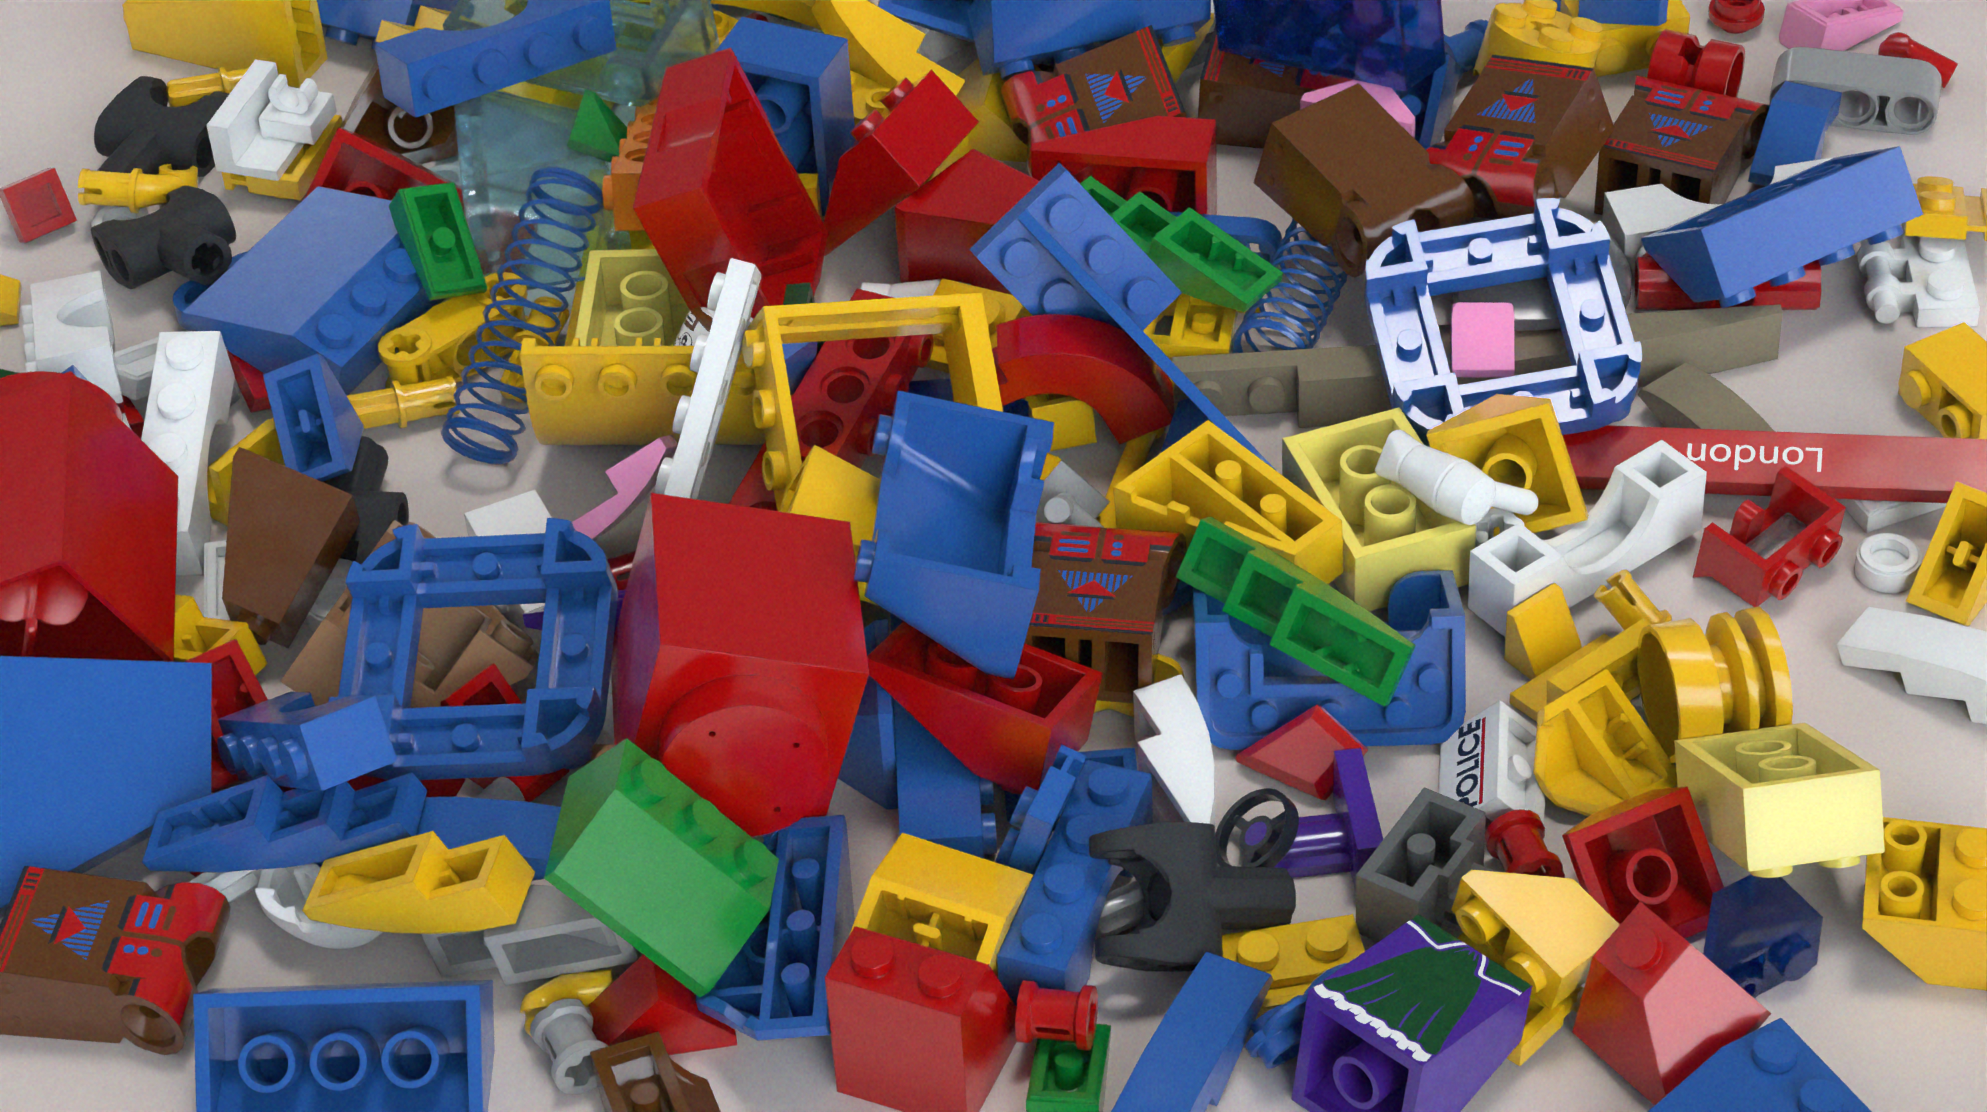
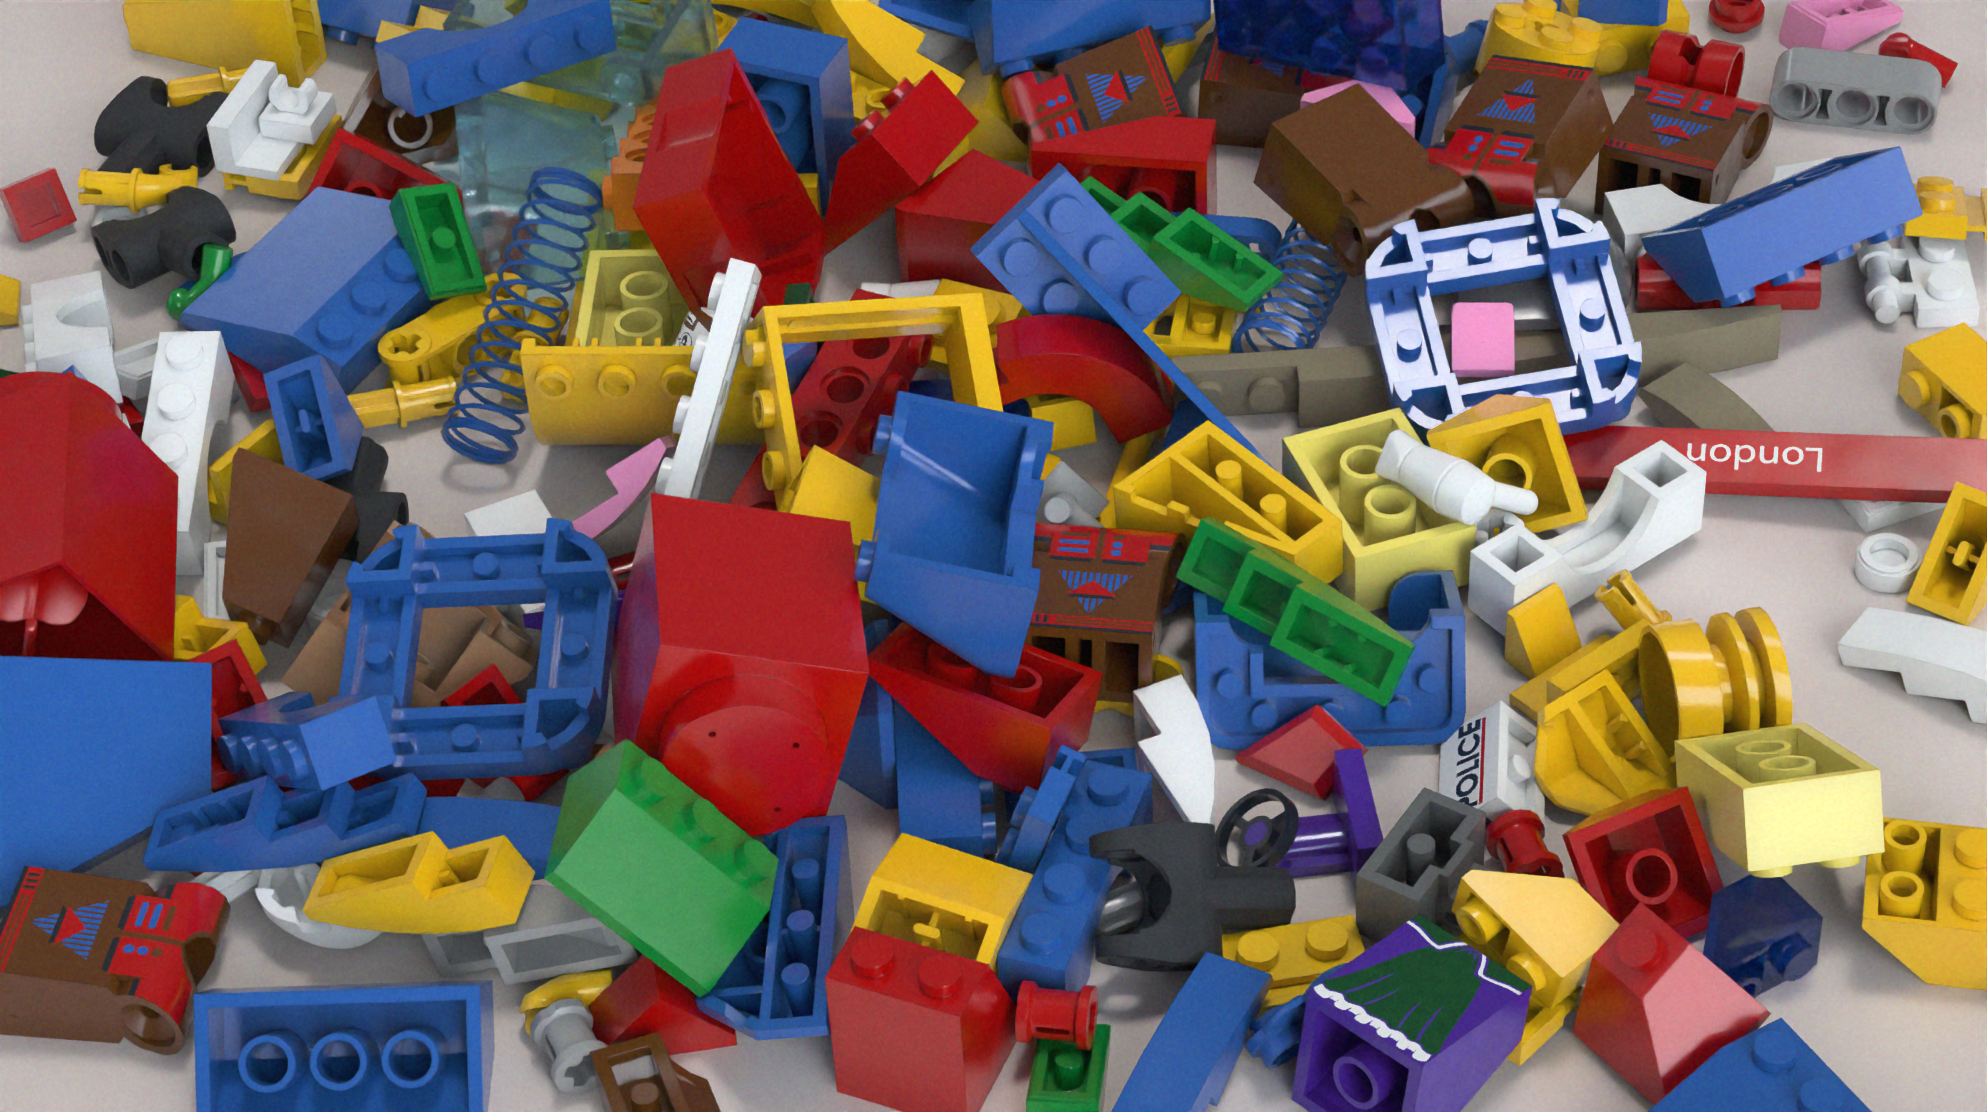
green slope [567,89,627,163] -> none
red window [1693,465,1846,607] -> none
blue slope [1748,81,1842,186] -> none
none -> green arm [166,244,233,325]

